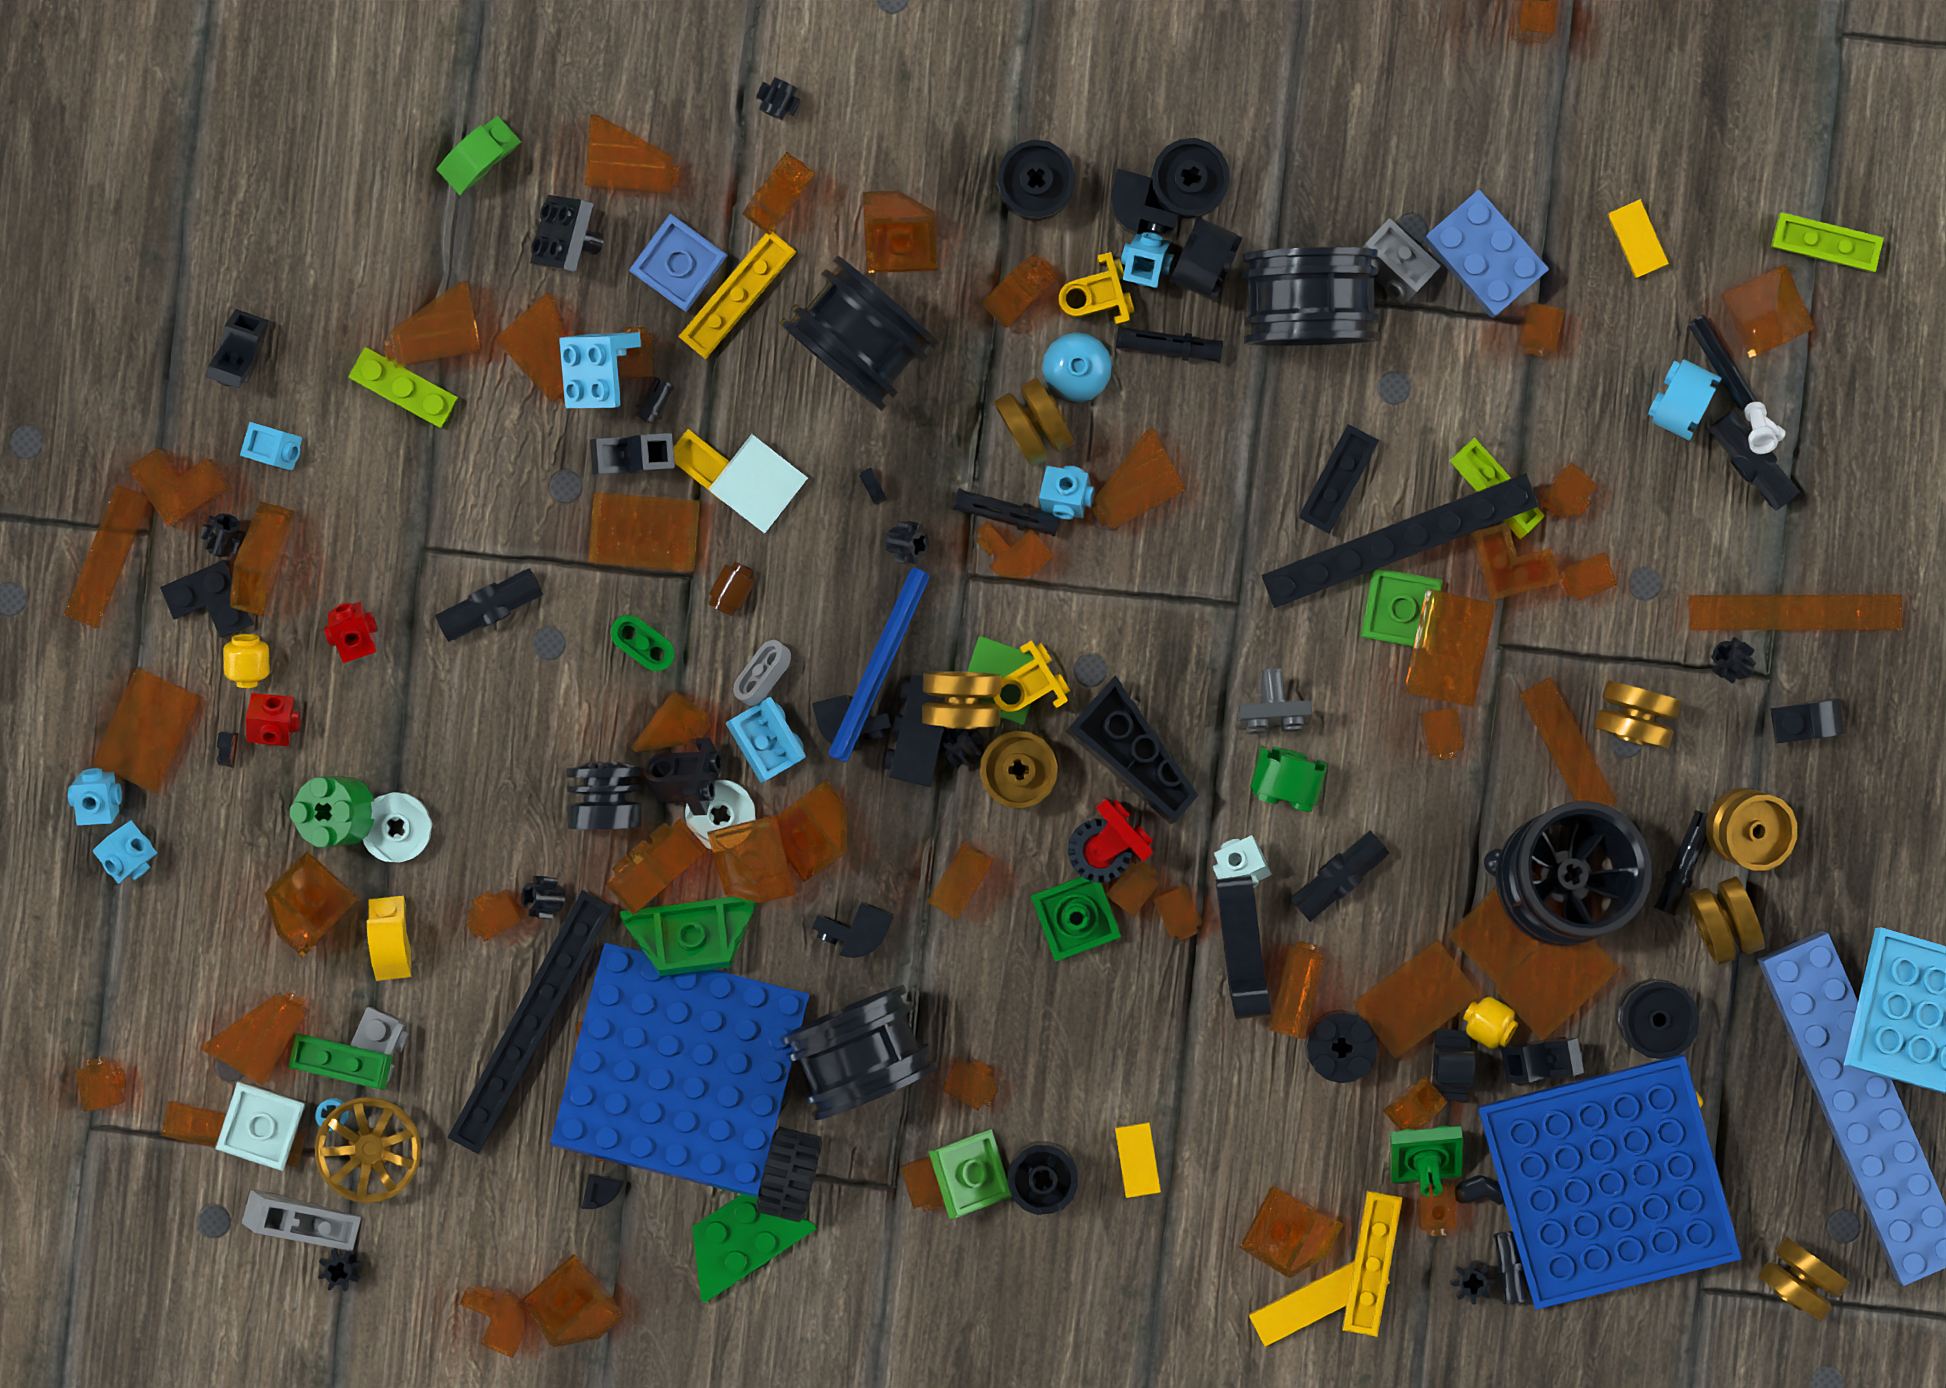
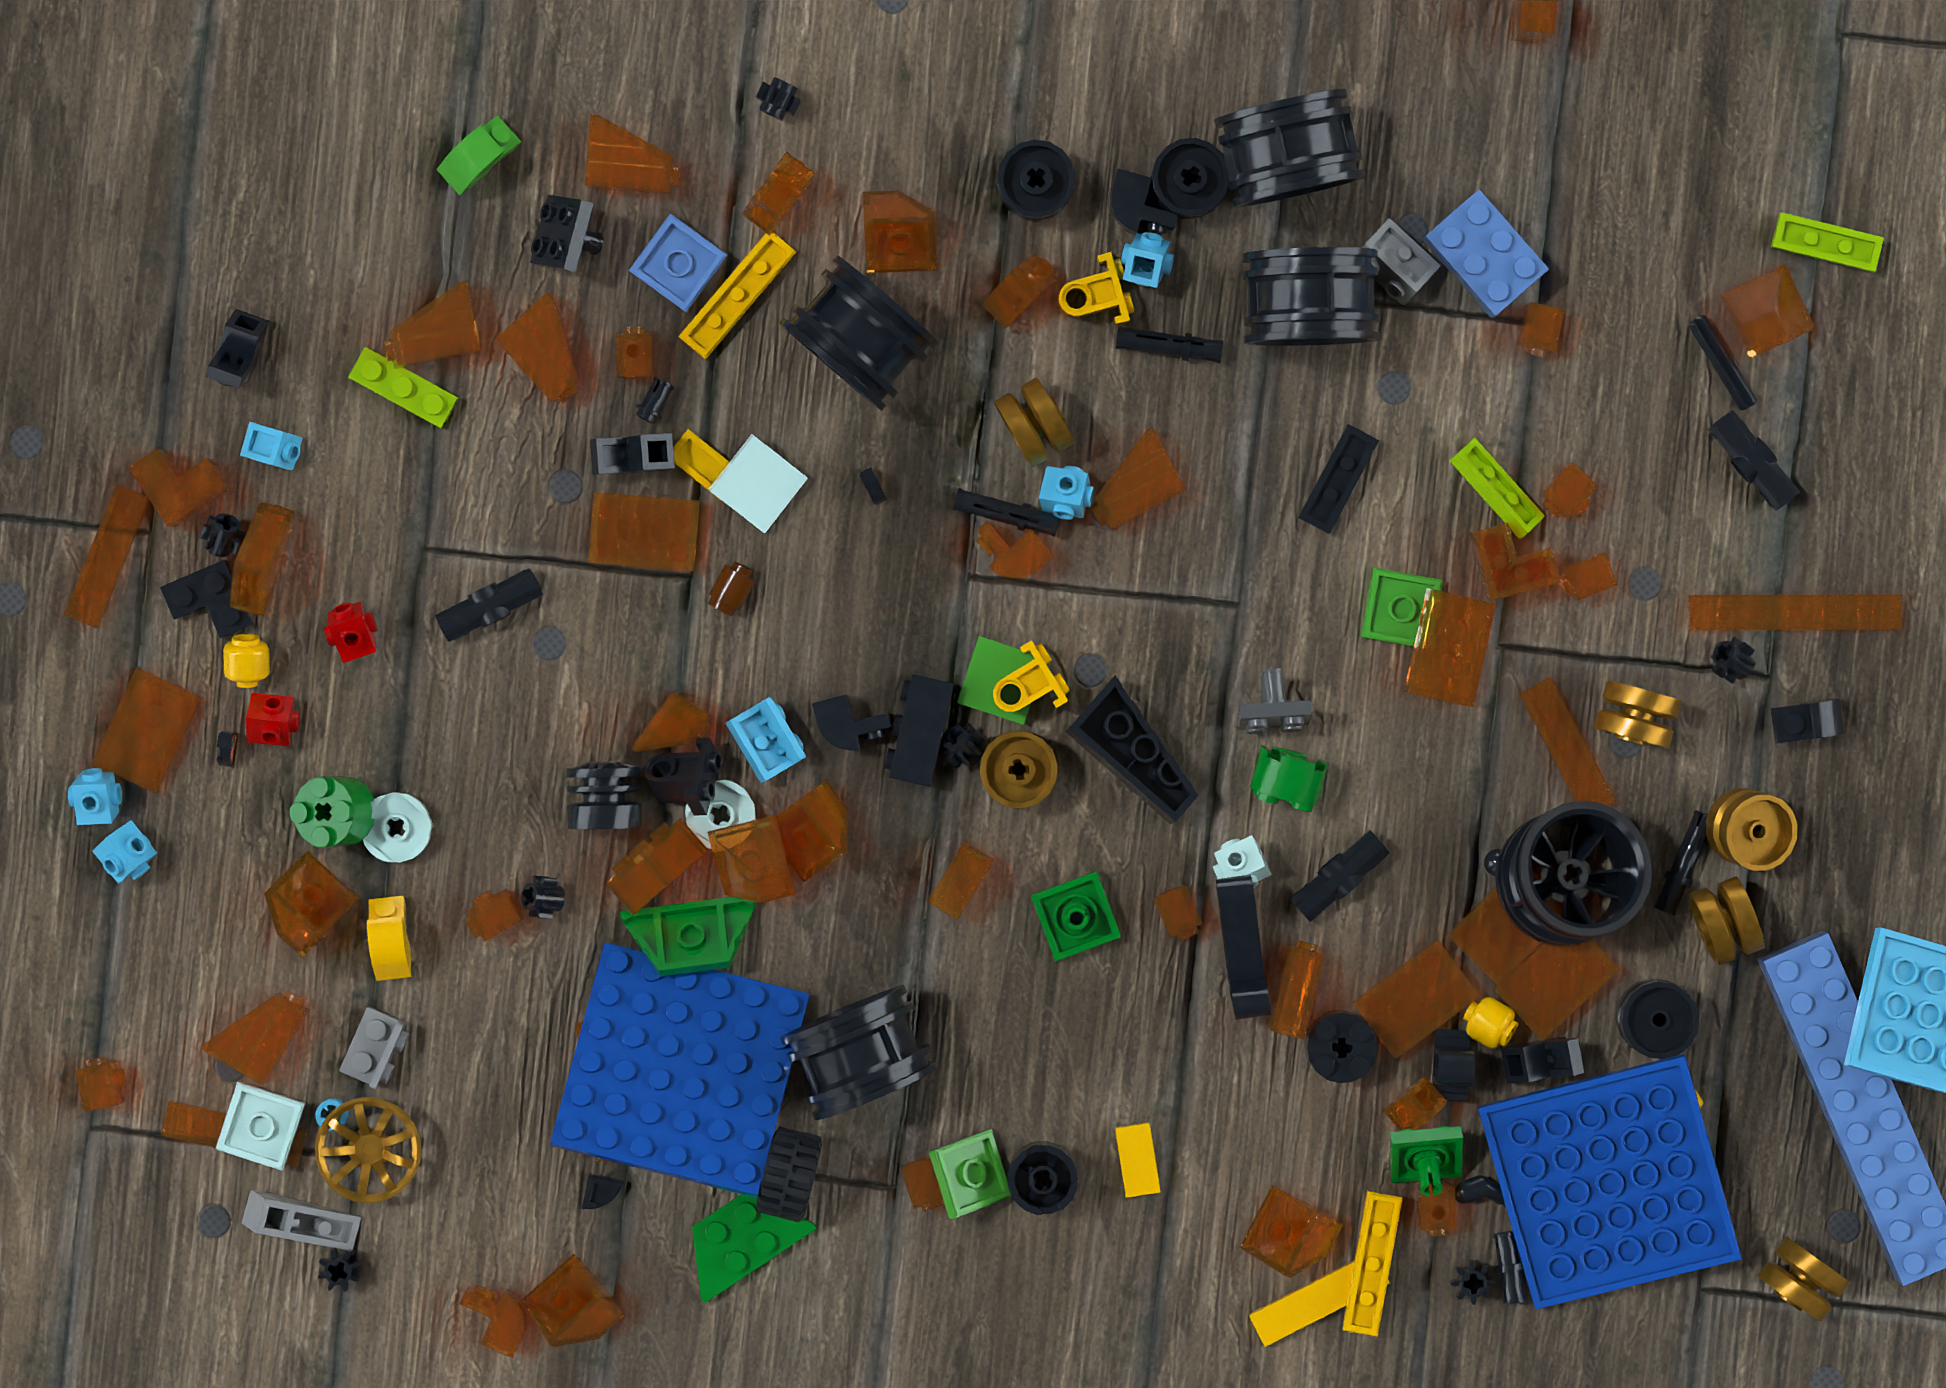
green tile [288,1033,393,1090] -> none
black plate [447,890,614,1154] -> none
medium azure bracket [559,332,641,408] -> none
green plate [611,615,675,671] -> none
light grey plate [733,640,791,706] -> none
black brick [812,901,894,958] -> none
blue axle [829,568,930,762] -> none
black gear [885,521,929,564] -> none
pearl gold wheel [922,671,1002,729] -> none
clear orange brick [942,1057,998,1111] -> none
medium azure cylinder [1042,332,1112,403] -> none
plate [1068,797,1154,883] -> none
clear orange brick [1105,860,1160,917] -> none
black brick [1169,217,1243,301] -> none
black plate [1261,473,1539,608] -> none
clear orange brick [1419,707,1464,761] -> none
yellow tile [1607,199,1669,279] -> none
medium azure brick [1648,359,1722,441] -> none
white piece [1744,402,1786,454] -> none
none -> black wheel [1214,89,1366,208]

